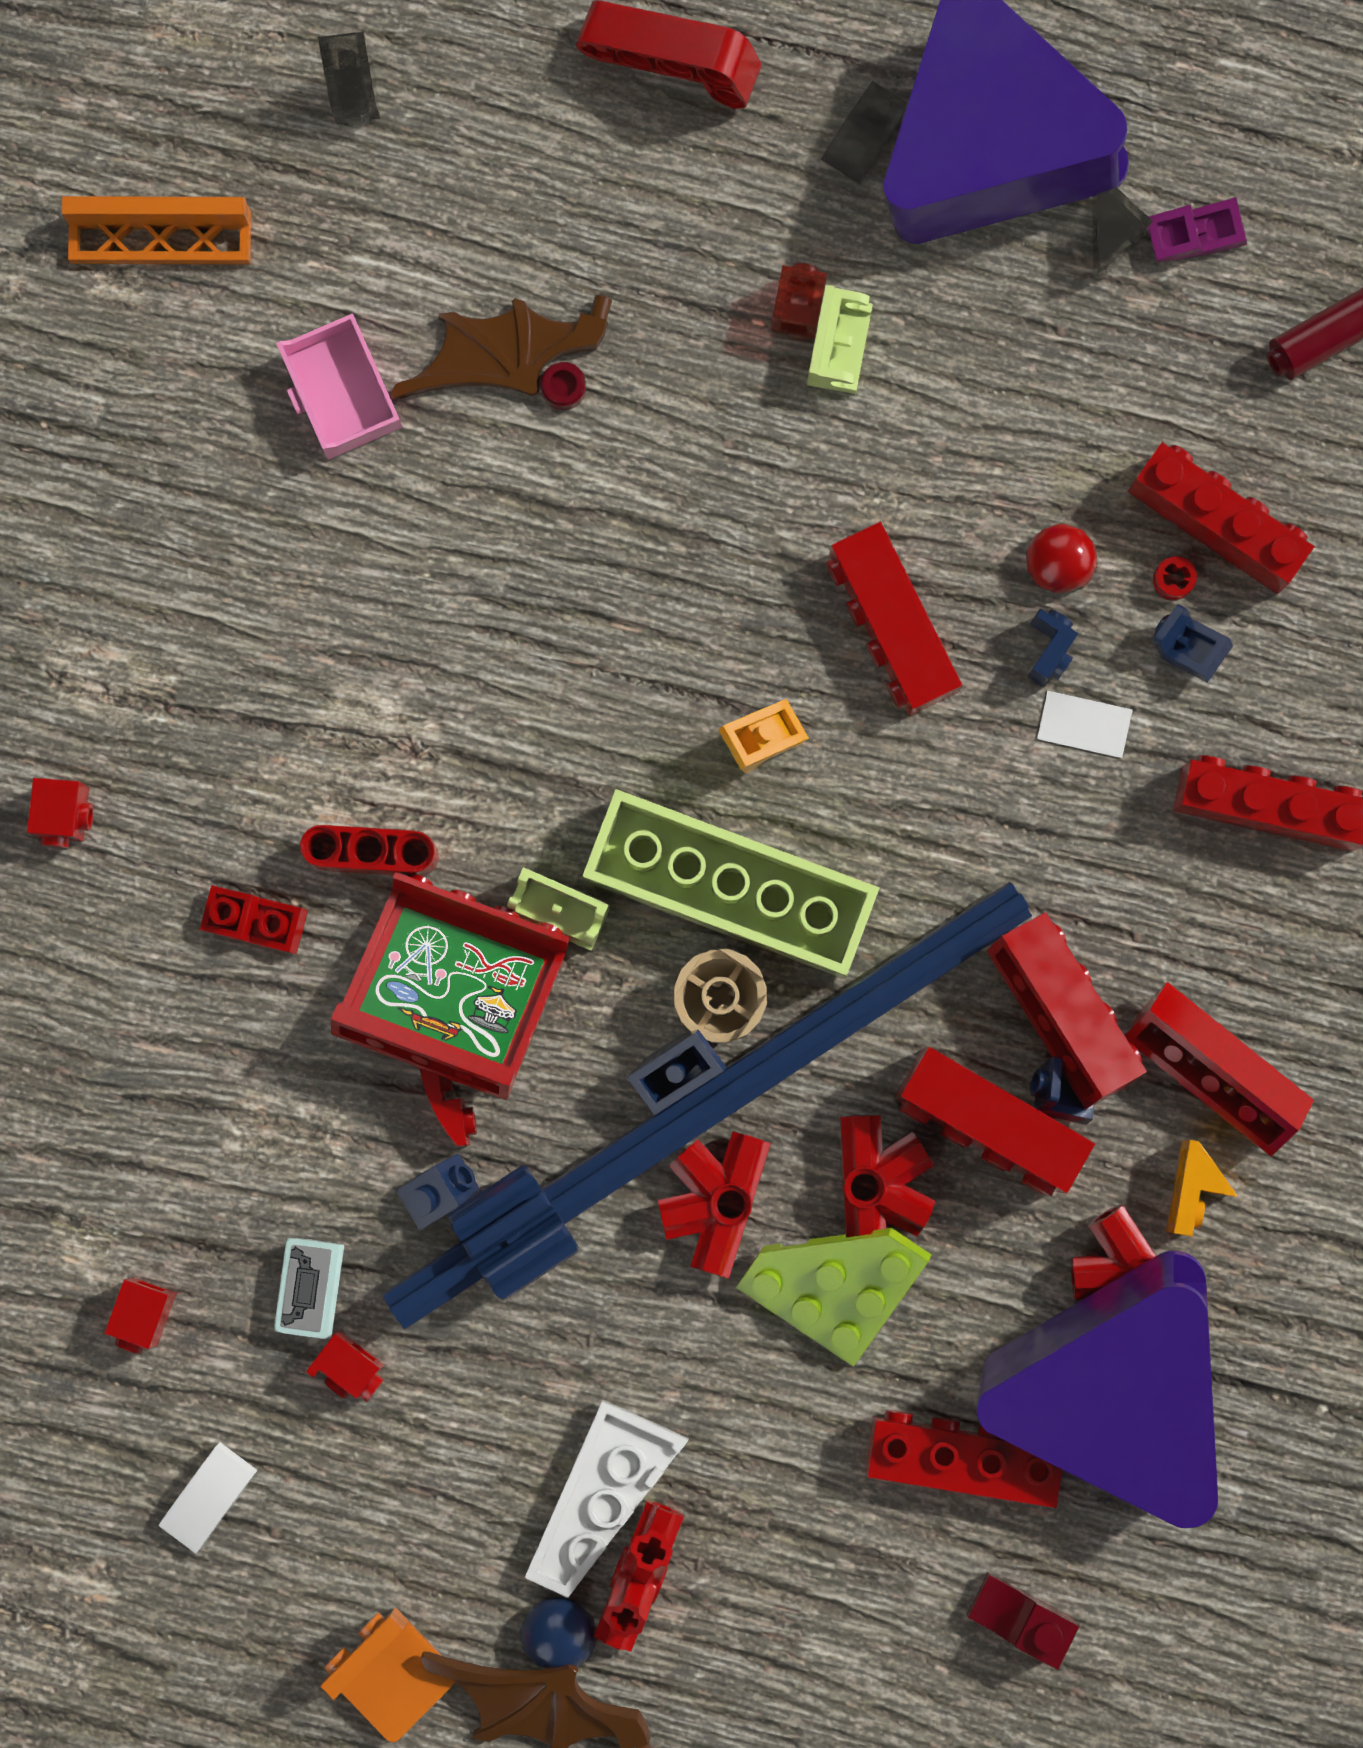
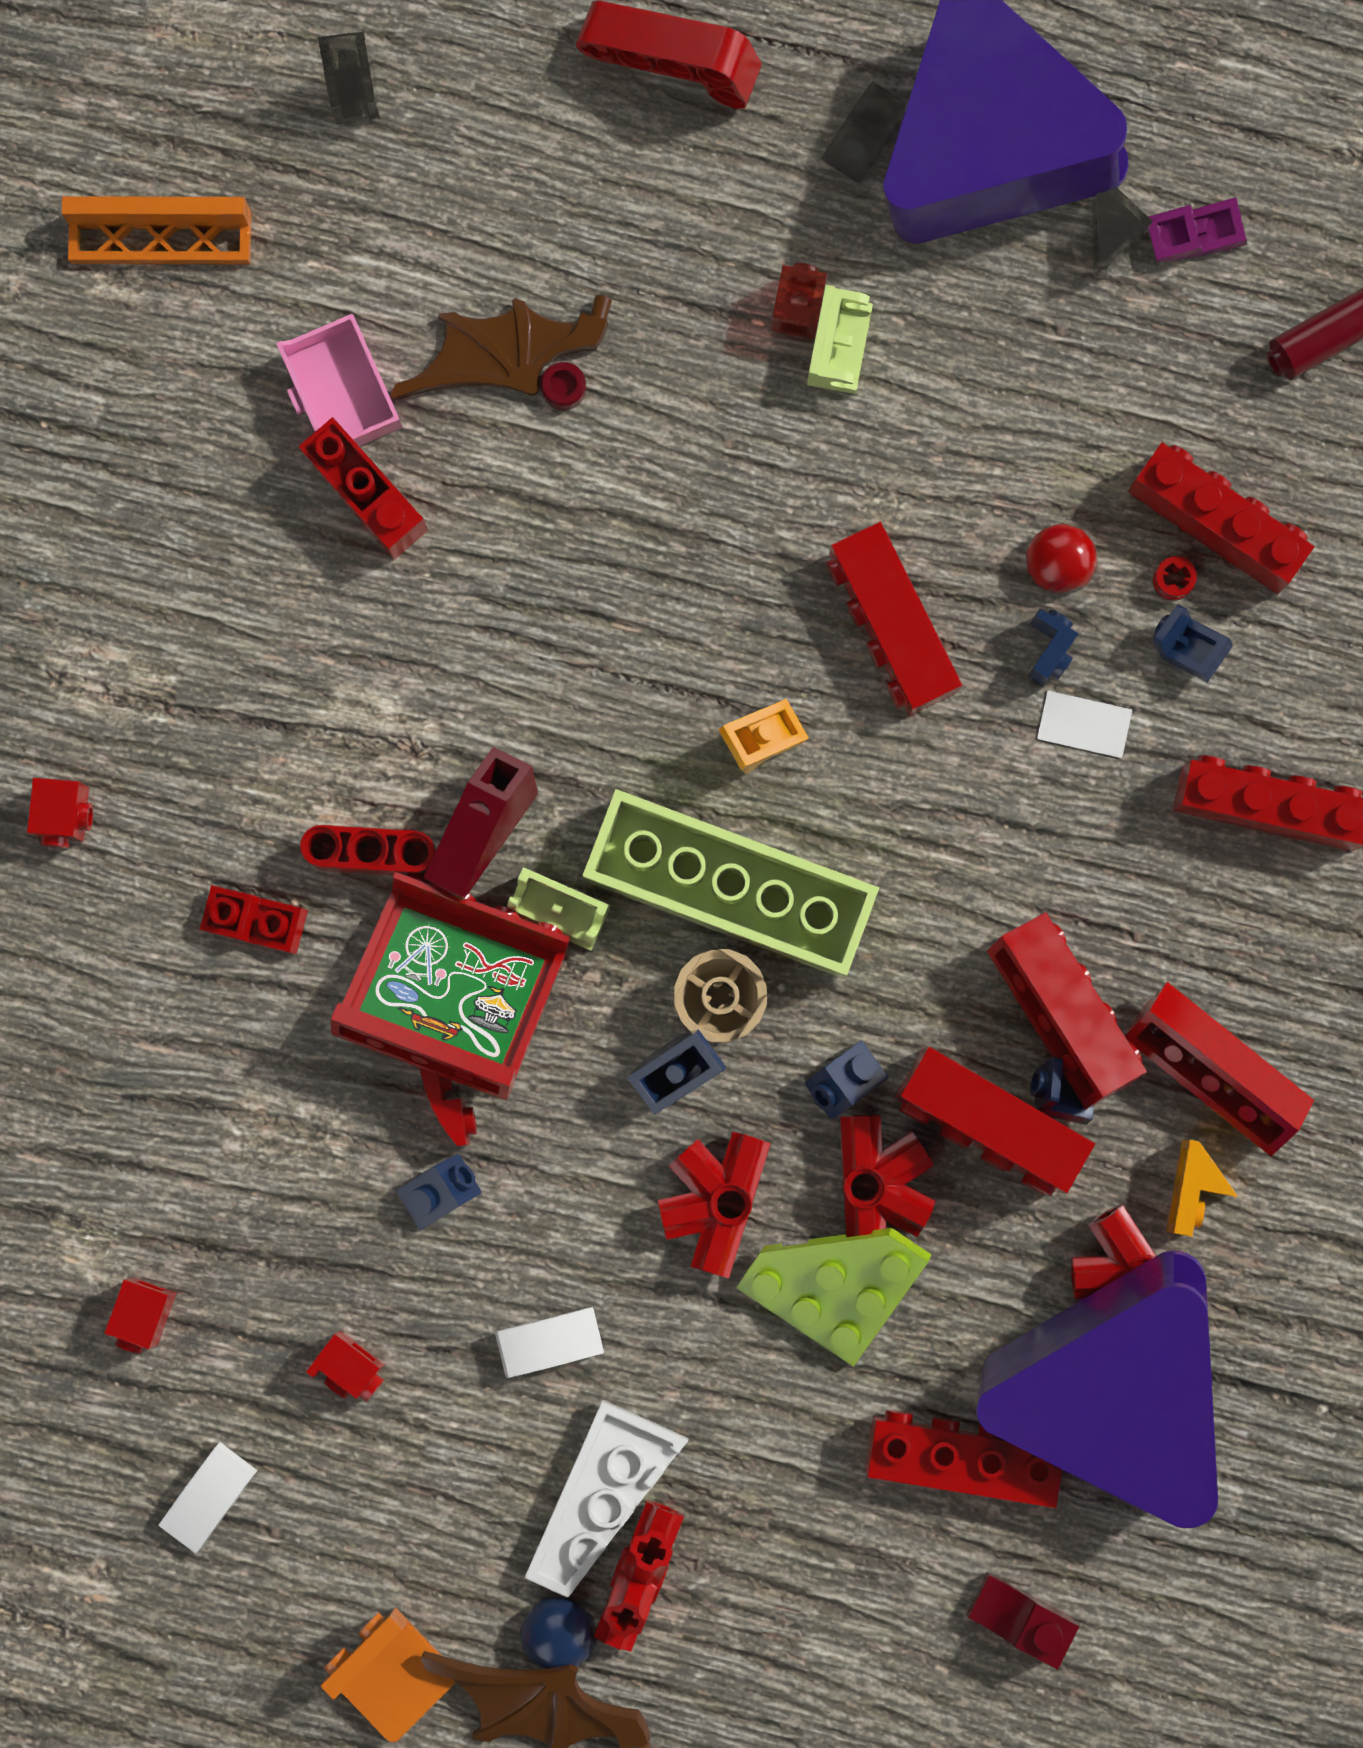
slope [274,1238,344,1339] -> none
dark blue axle [382,882,1032,1330] -> none
none -> red slope [298,417,428,560]
none -> dark red slope [424,747,538,901]
none -> white slope [495,1307,604,1378]
none -> dark blue bracket [805,1040,889,1119]

